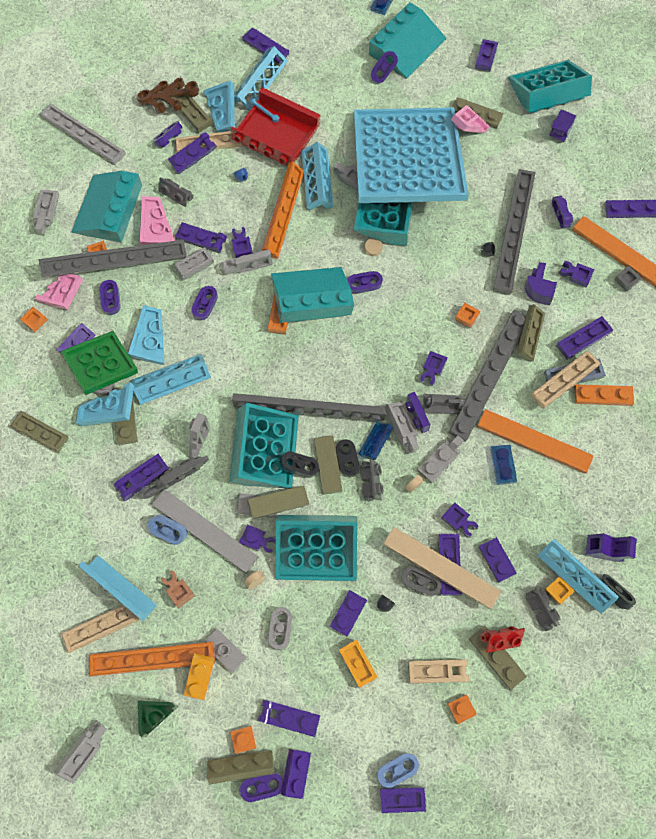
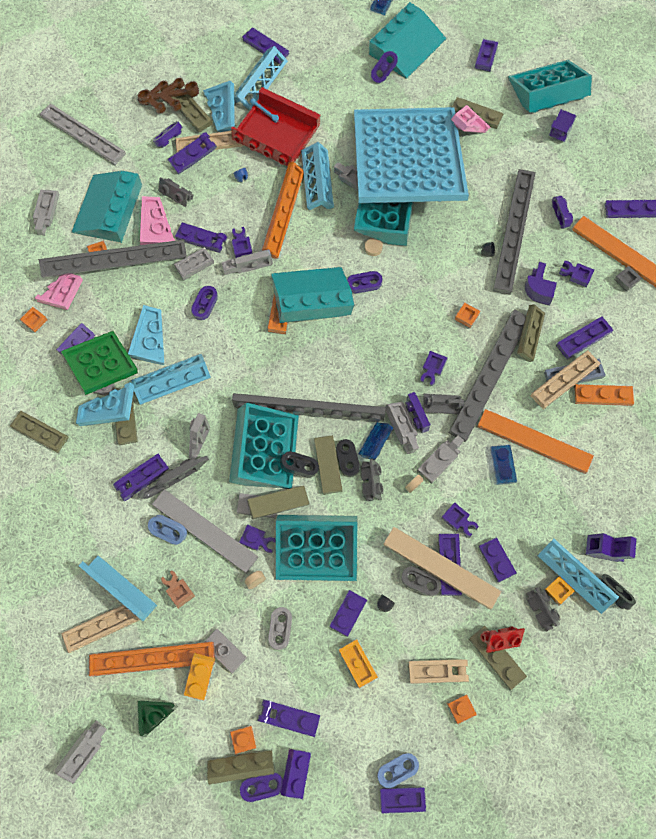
dark purple plate [99,280,121,315] -> none

